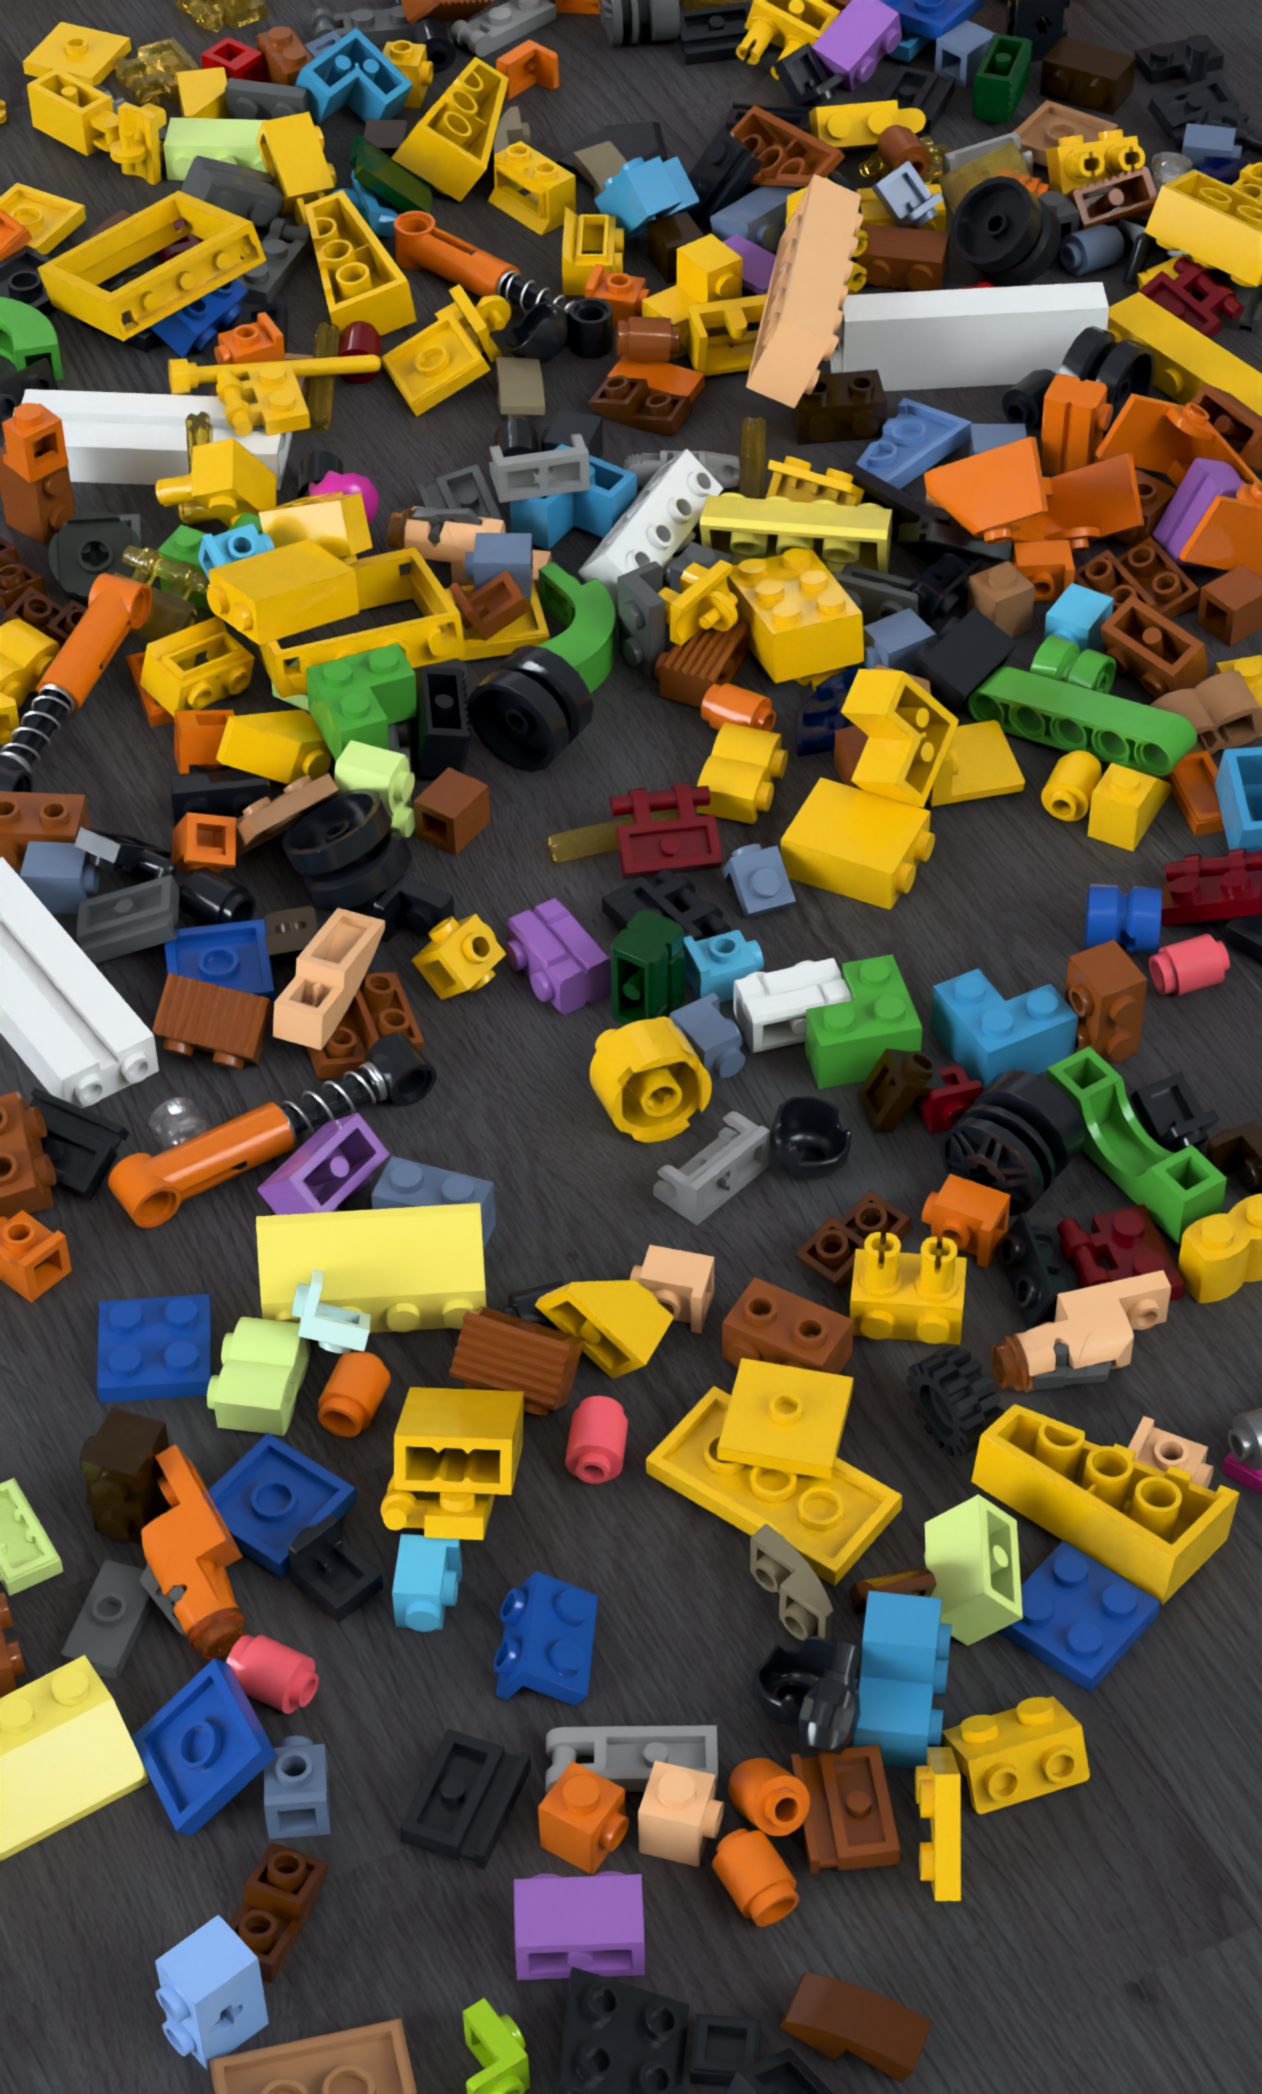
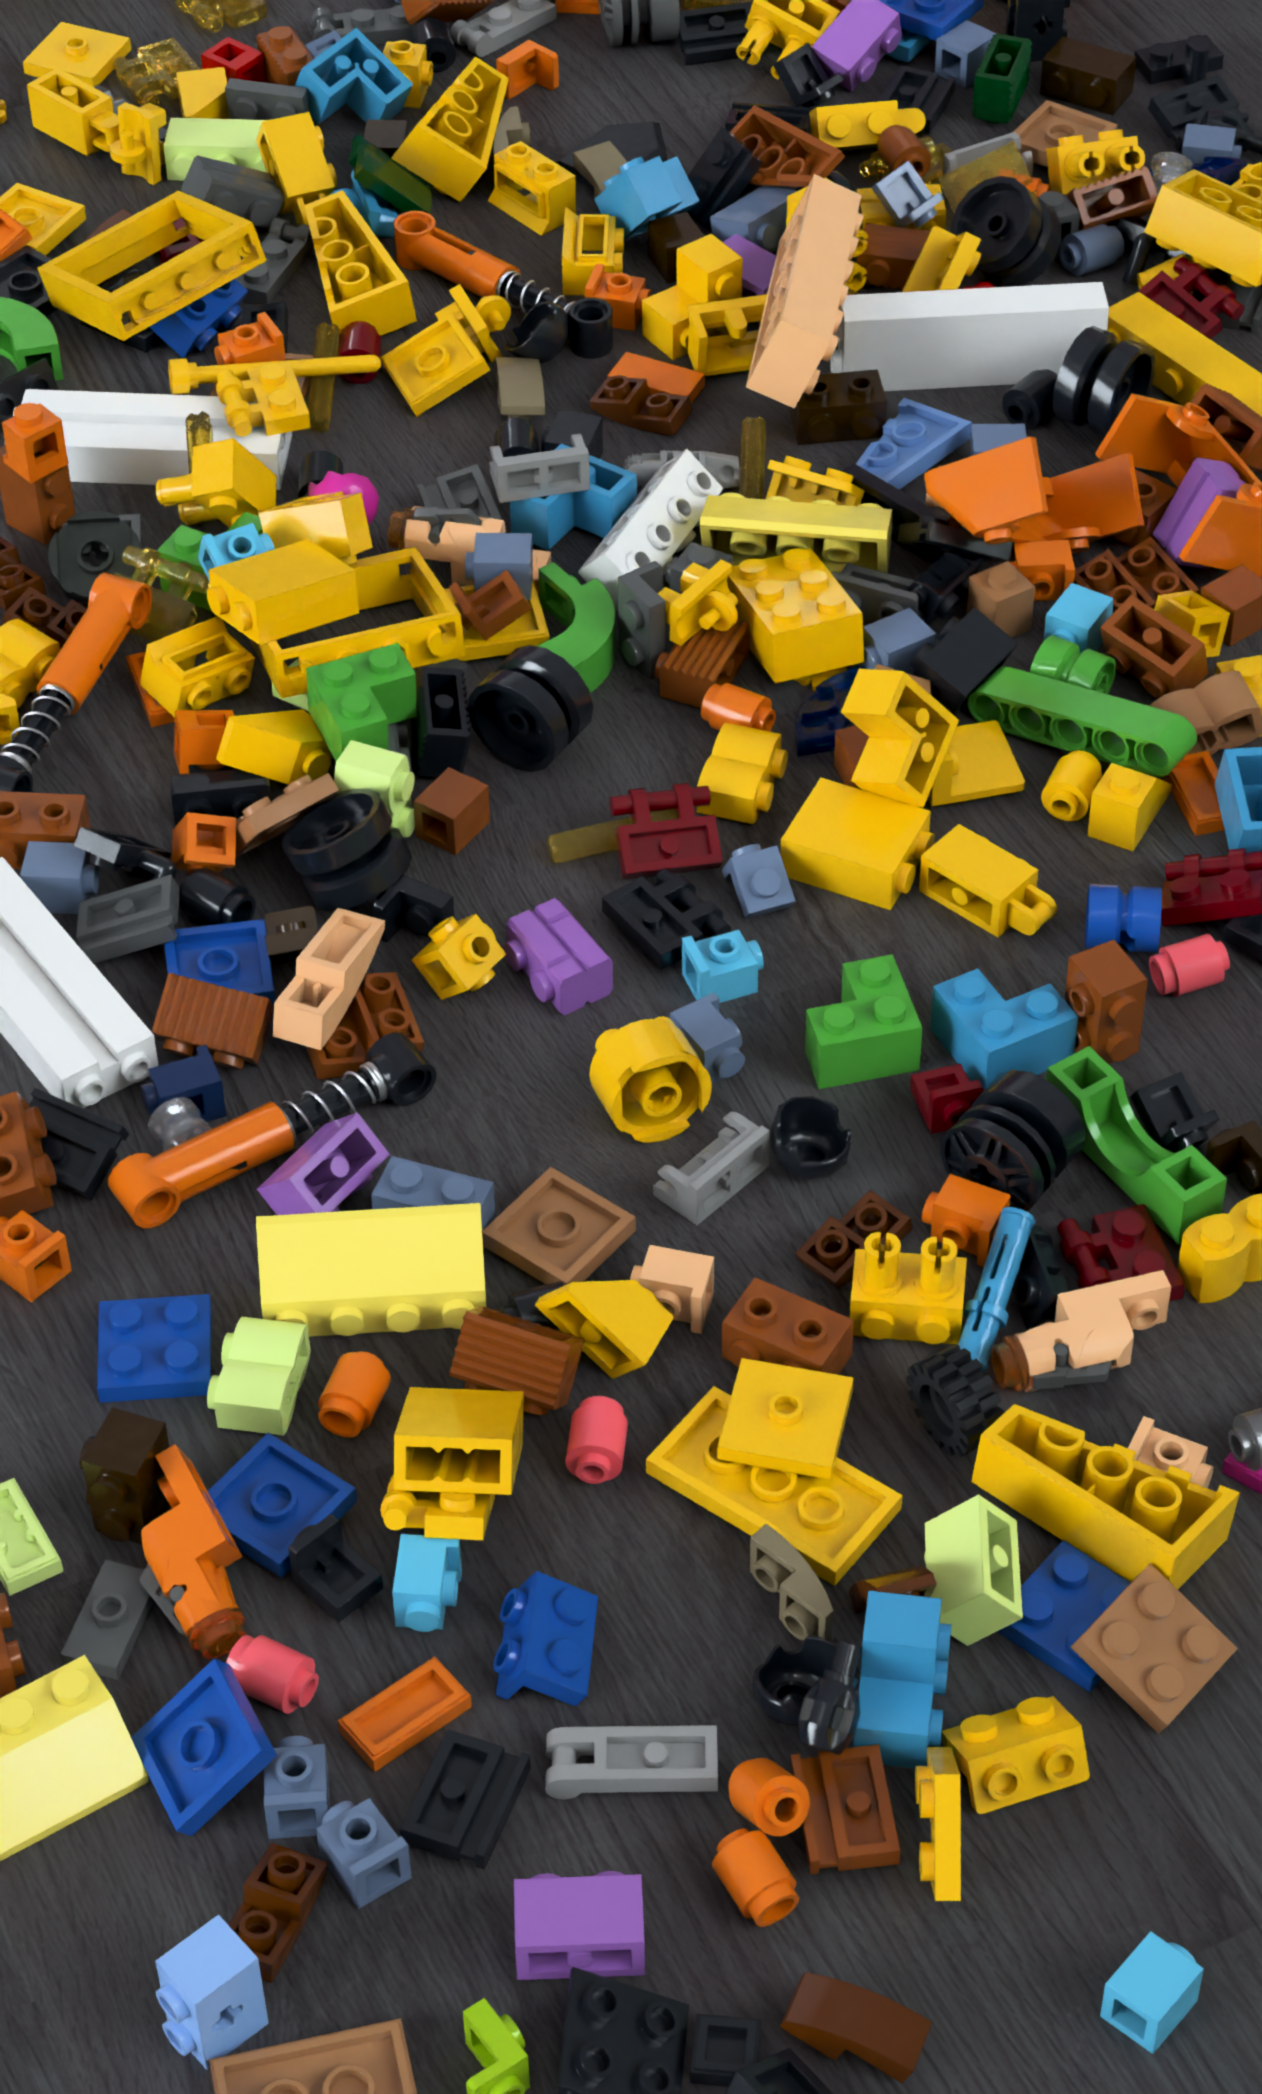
light aqua bracket [291,1269,371,1354] -> none
orange brick [538,1761,629,1875] -> none
dark green brick [610,910,684,1025] -> none
dark orange brick [616,316,679,362] -> none
light nougat brick [638,1760,724,1867] -> none
white brick [733,958,852,1054] -> none
dark brown bracket [857,1048,946,1133] -> none
orange brick [1039,373,1113,475] -> none
none -> dark blue brick [140,1045,226,1134]
none -> sand blue brick [316,1798,412,1909]
none -> orange tile [337,1656,472,1773]
none -> medium nougat plate [482,1167,636,1285]
none -> yellow bracket [902,226,981,292]
none -> yellow brick [919,824,1058,938]
none -> dark azure pin [958,1207,1036,1373]
none -> medium nougat plate [1071,1563,1238,1734]
none -> medium azure brick [1100,1931,1204,2054]
none -> yellow brick [1154,590,1230,658]

